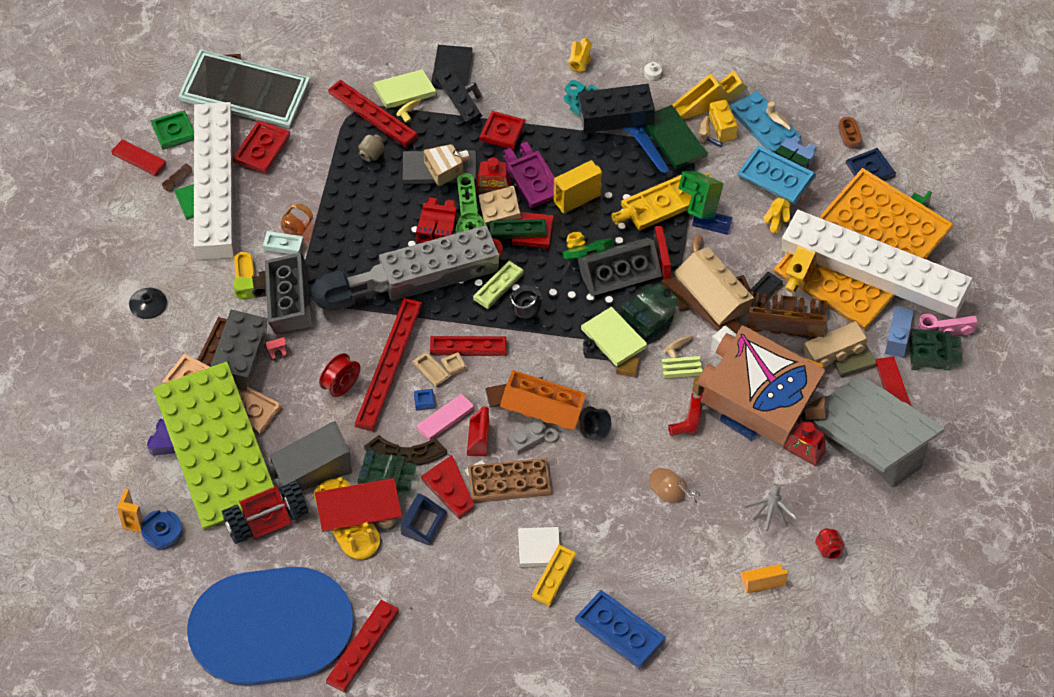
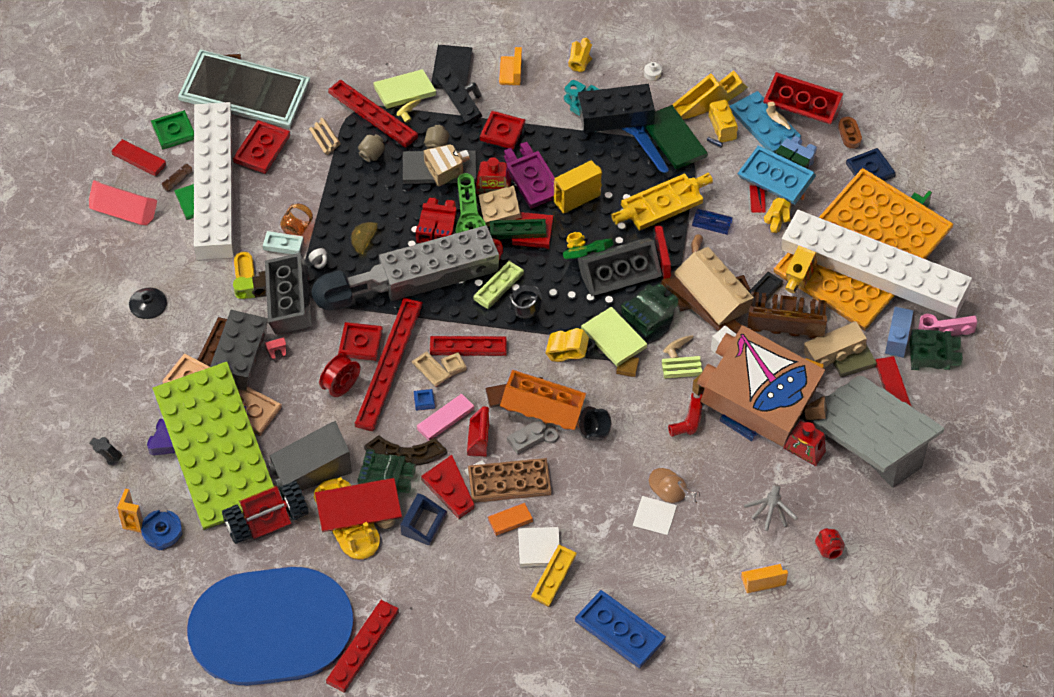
green panel [678,171,724,219] -> none
tan bar [698,116,709,143] -> none
none -> coral piece [89,180,157,226]
none -> black piece [89,437,123,466]
none -> tan tile [309,117,341,155]
none -> white tile [309,248,328,269]
none -> red plate [338,322,383,361]
none -> clear yellow tile [351,222,378,254]
none -> dark tan head [424,125,450,149]
none -> orange tile [488,503,533,536]
none -> light orange panel [499,47,522,85]
none -> yellow brick [545,328,589,362]
none -> white sticker [633,496,677,535]
none -> red sticker [749,185,766,213]
none -> red slope [763,72,843,125]

